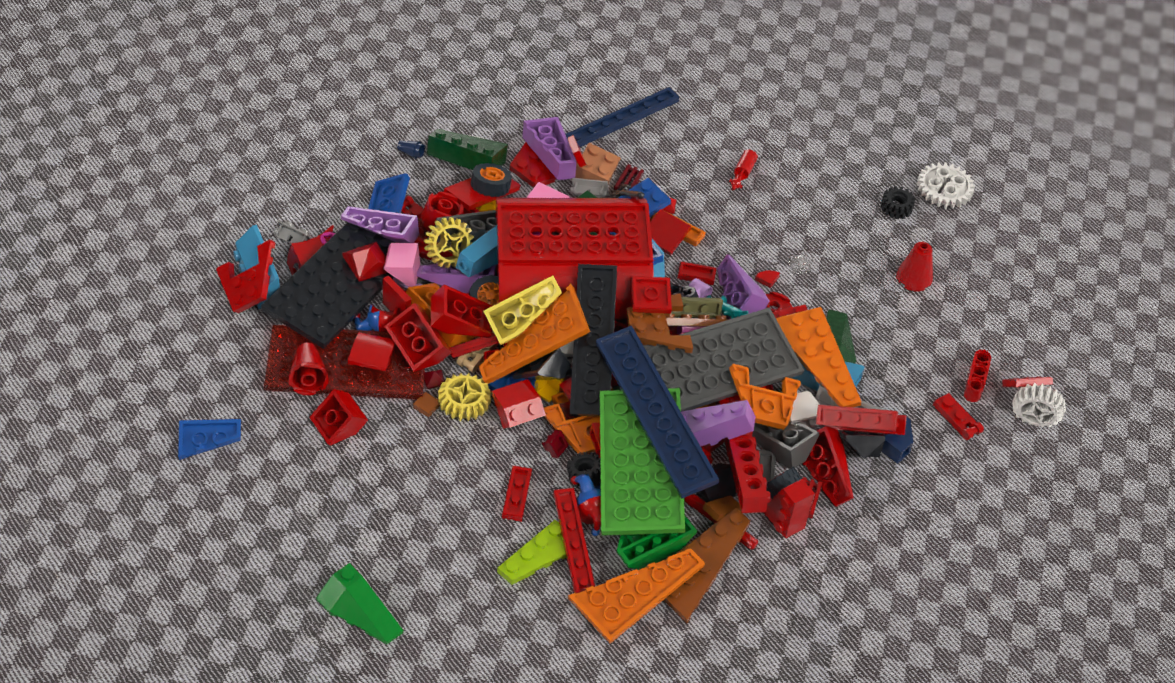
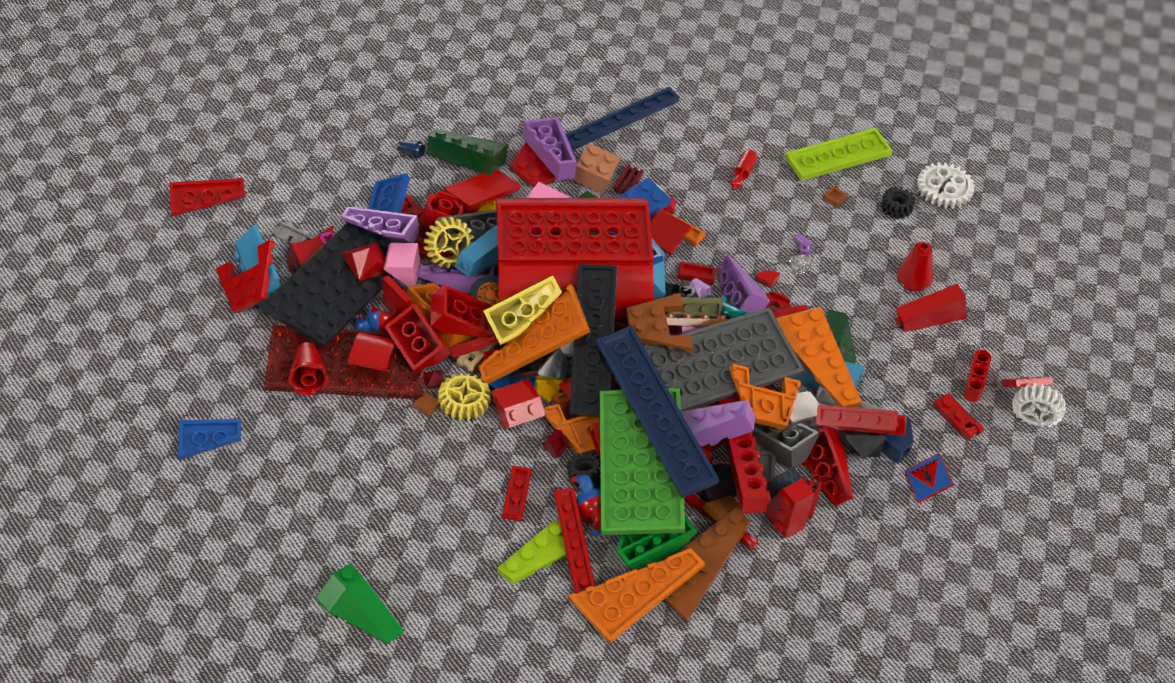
red slope [309,389,368,446] -> none
black wheel [471,163,512,197] -> none
red tile [568,135,586,167] -> none
light grey hinge [570,178,609,198] -> none
black piece [606,184,644,199] -> none
red tile [631,276,672,314] -> none
none -> red wing [169,178,245,217]
none -> lime plate [784,128,893,181]
none -> medium lavender arm [794,233,812,255]
none -> dark orange tile [822,186,848,208]
none -> red slope [894,283,967,332]
none -> piece [905,453,954,503]

